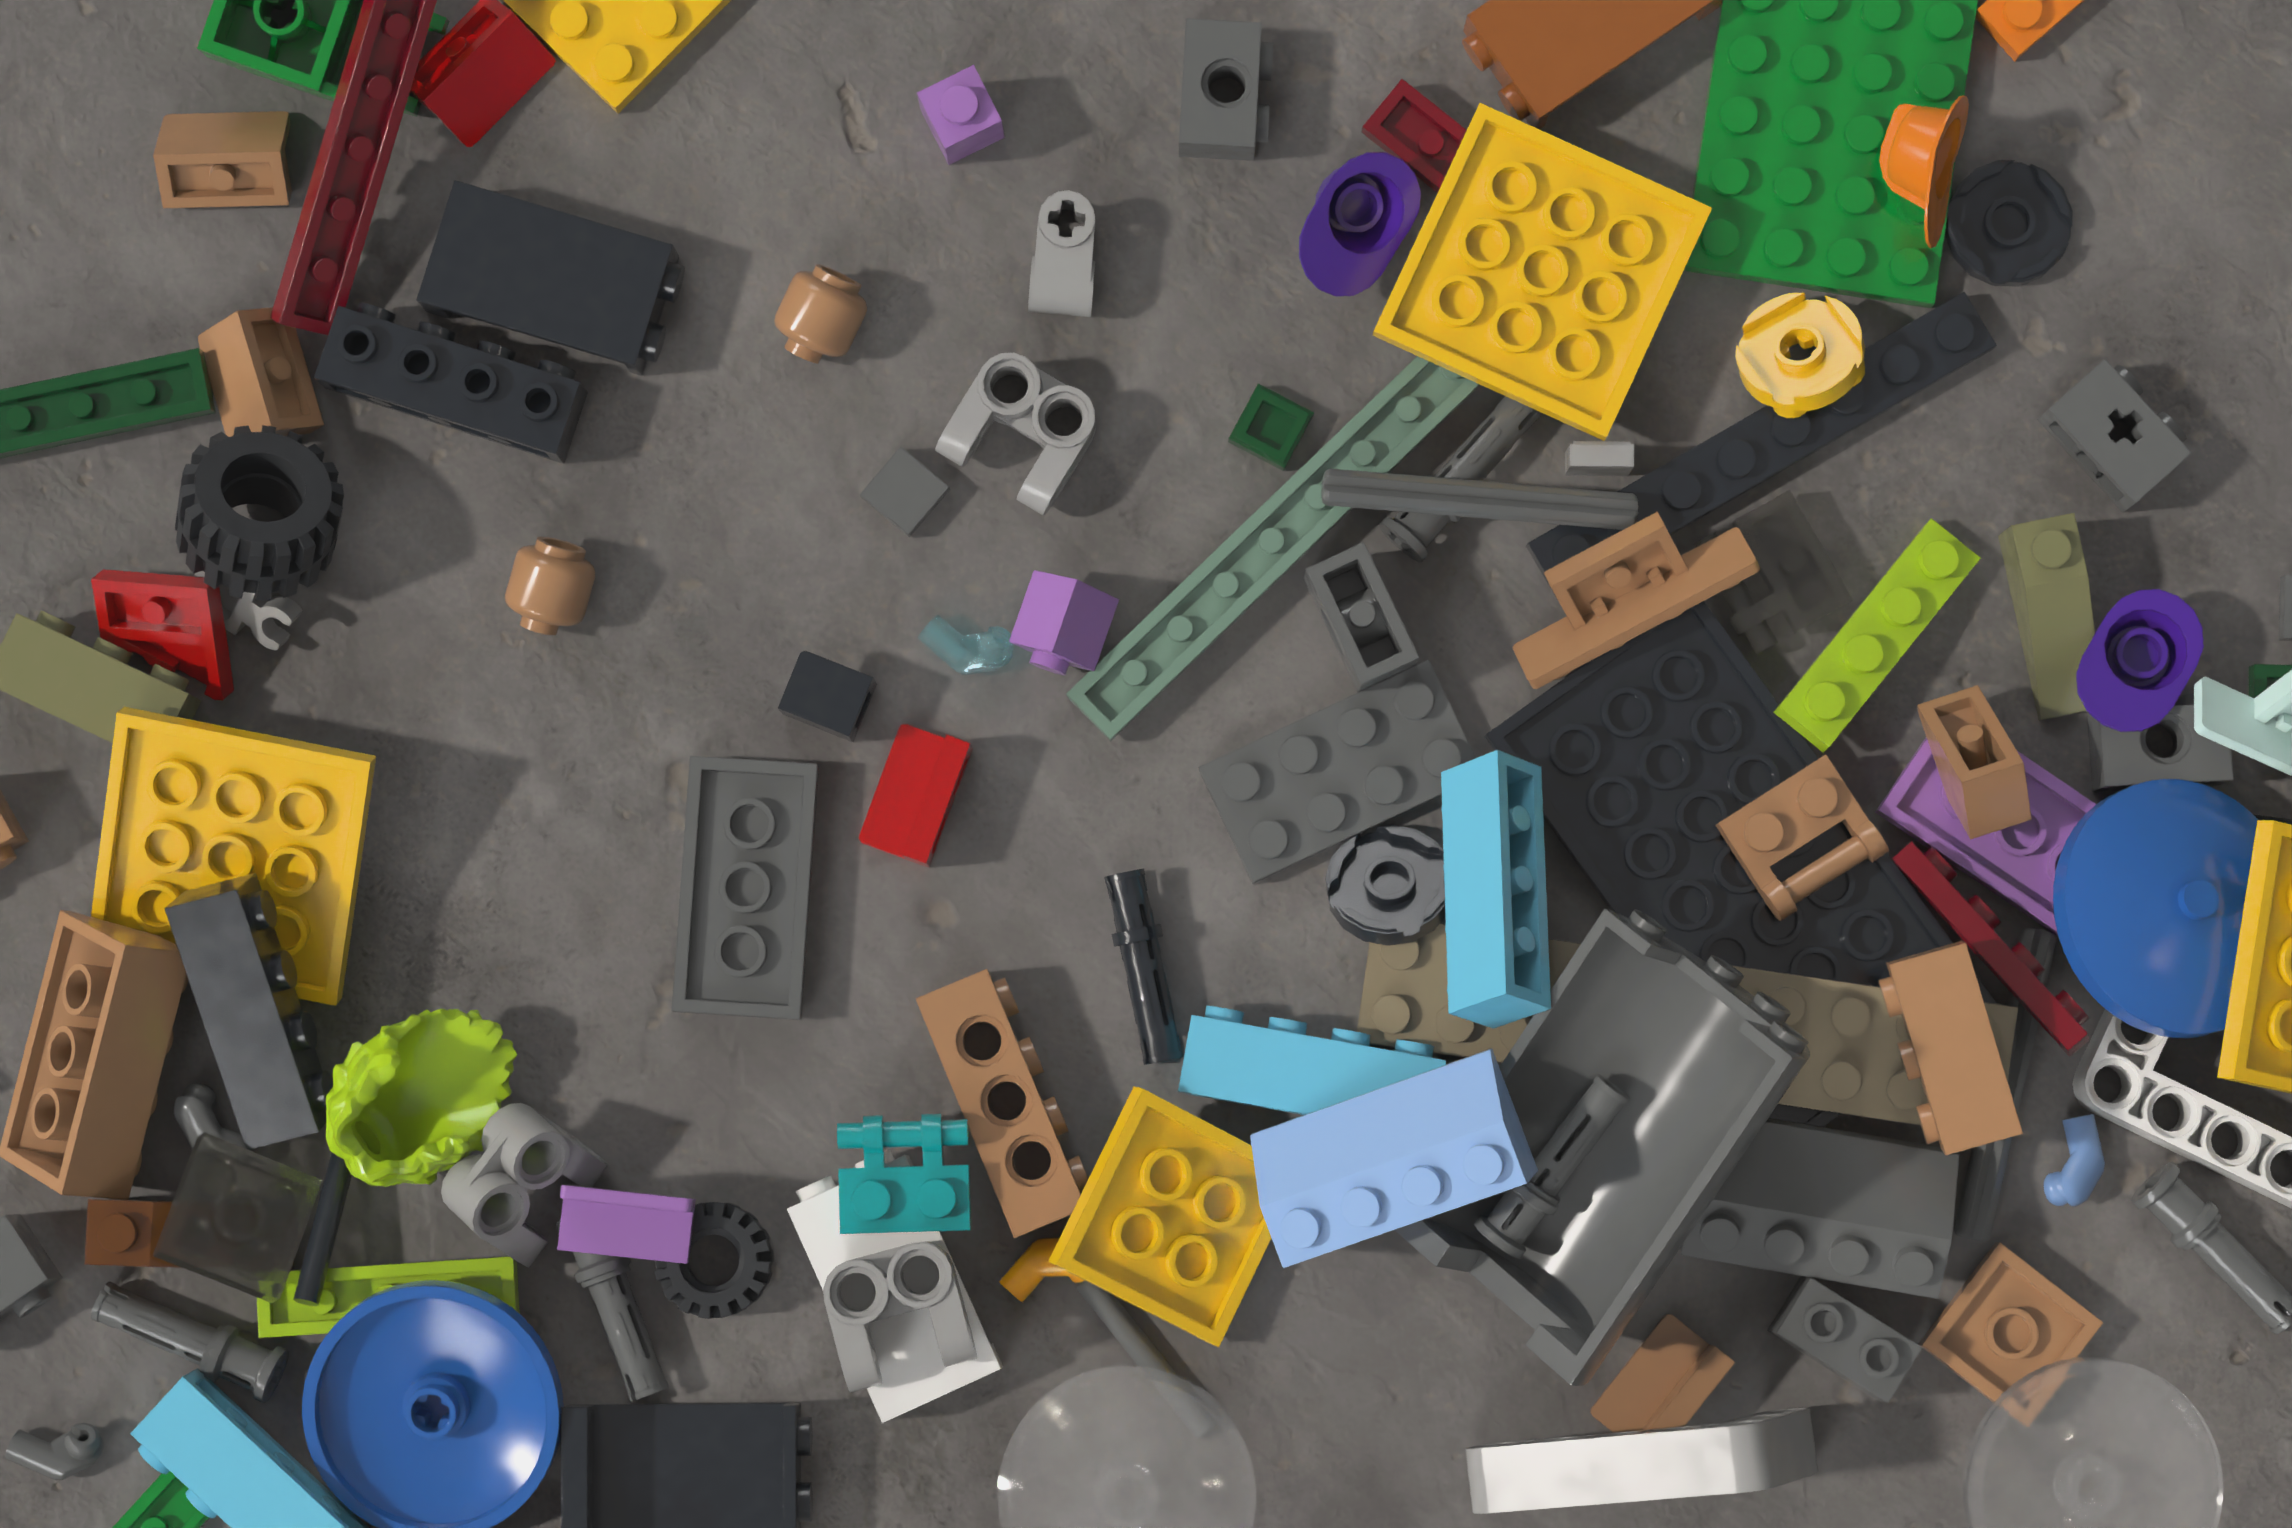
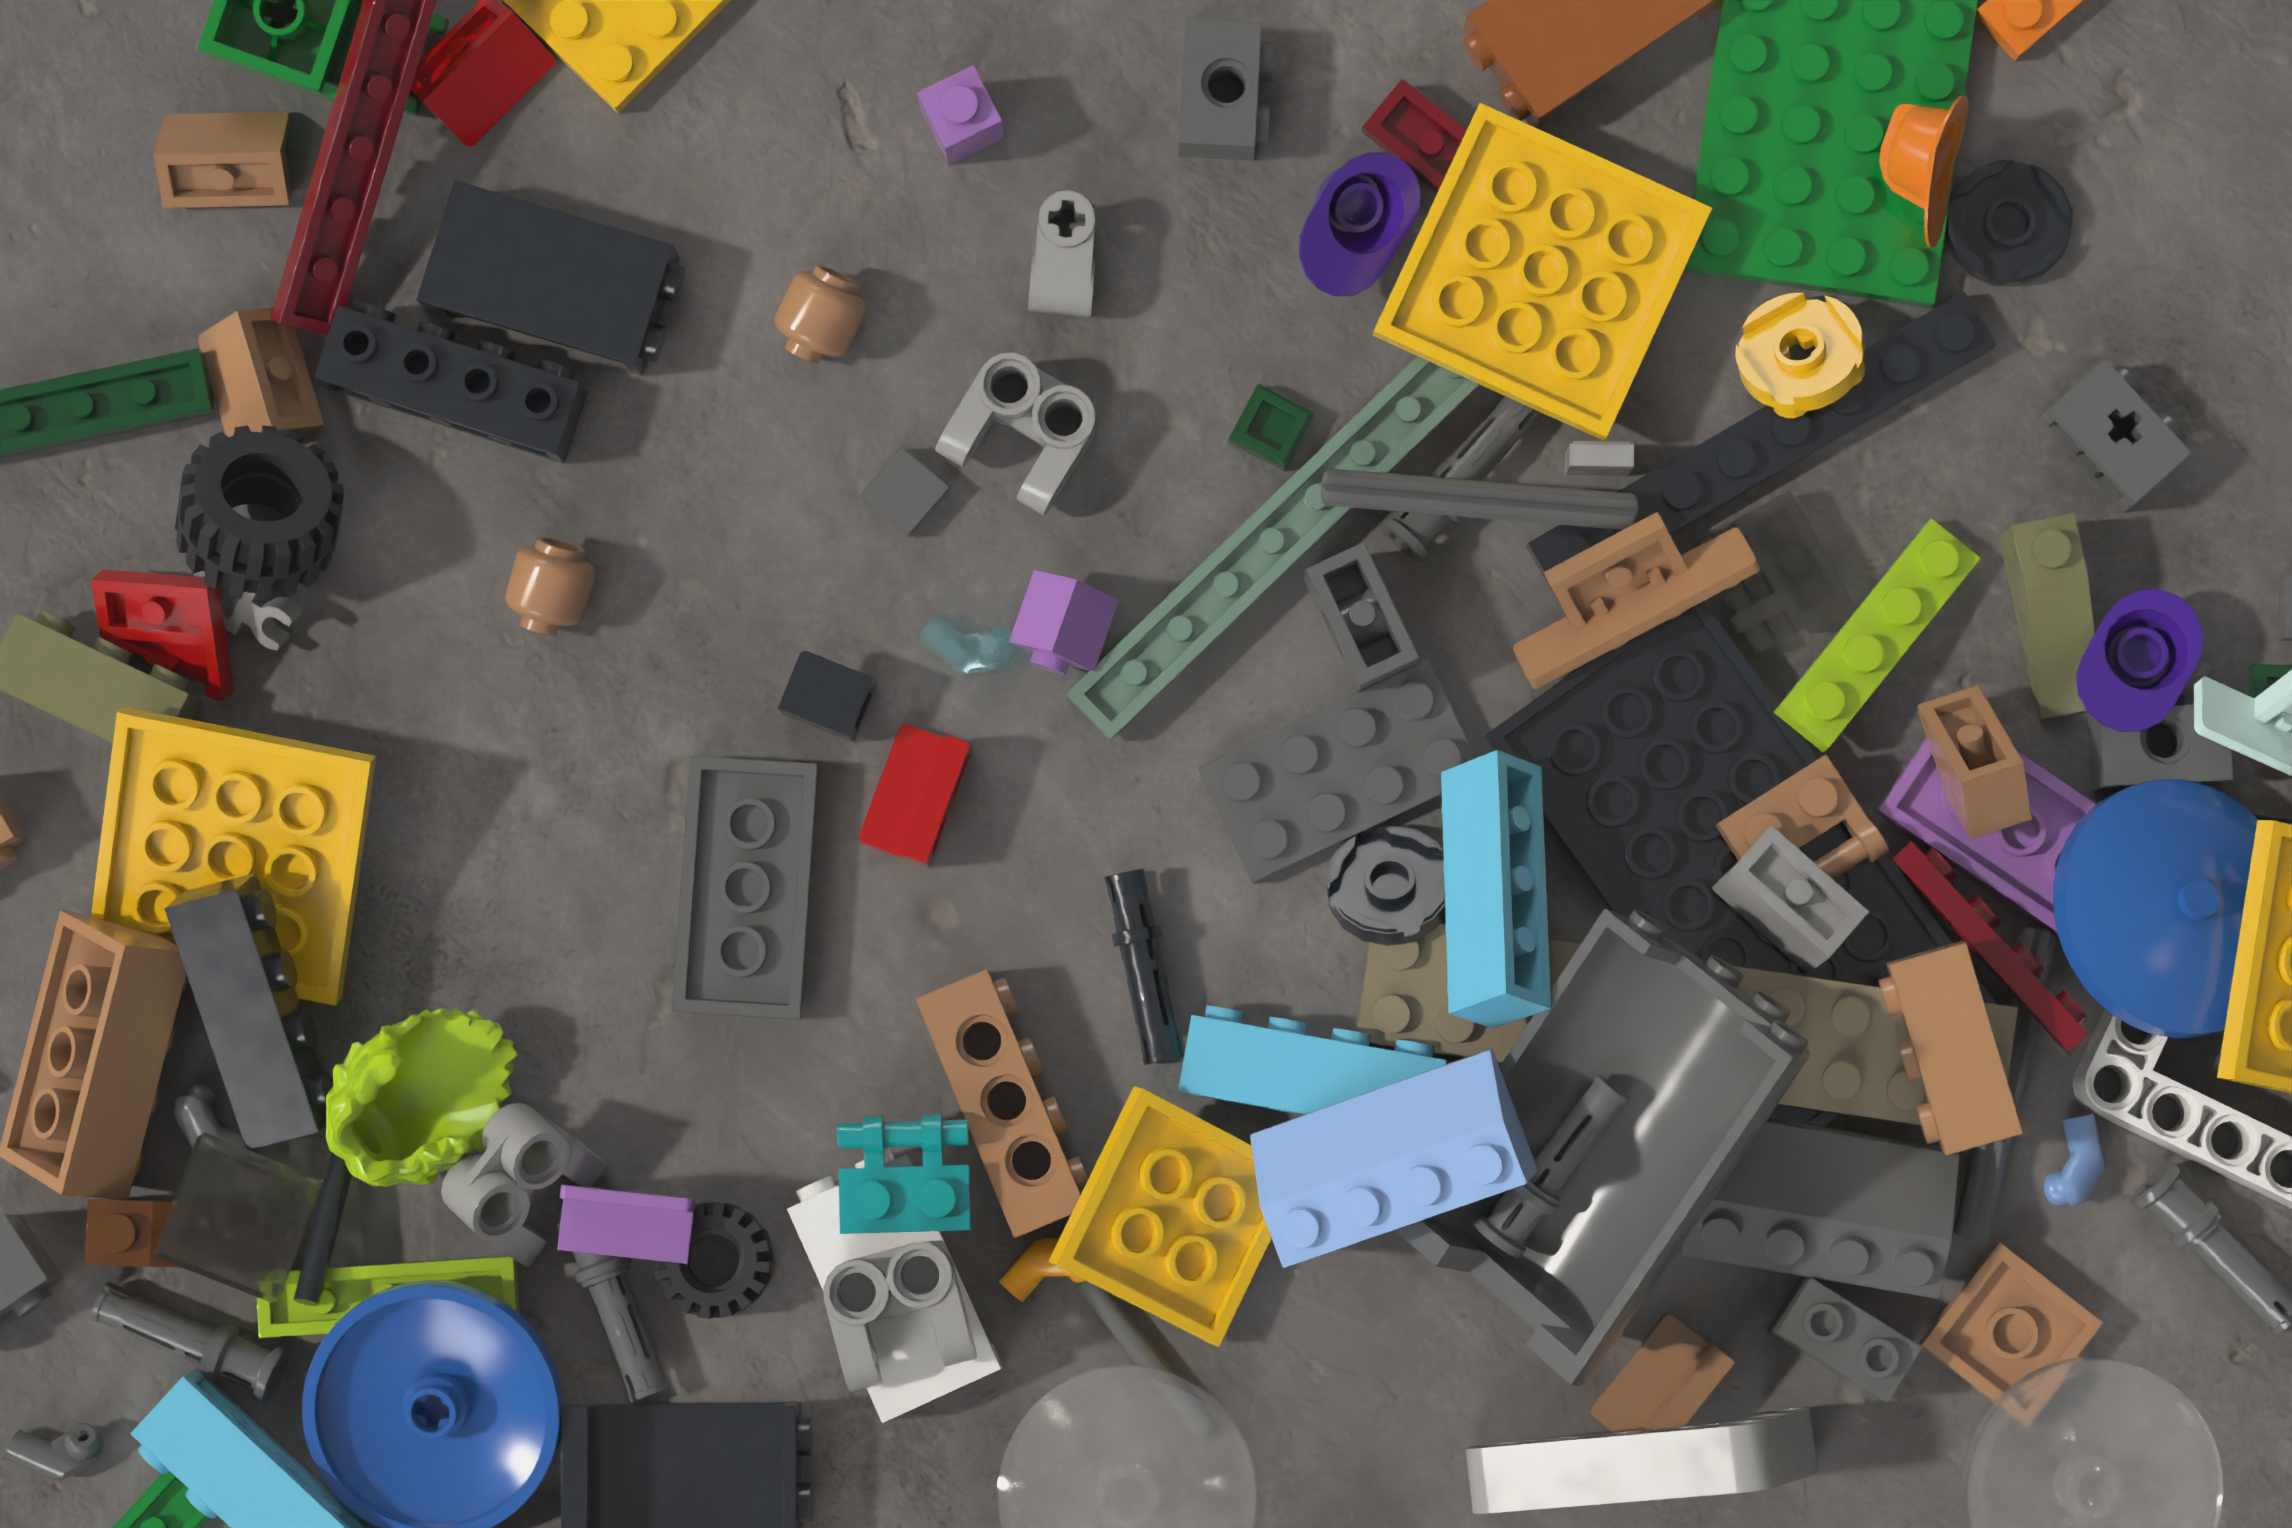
none -> light grey panel [1712,825,1869,973]

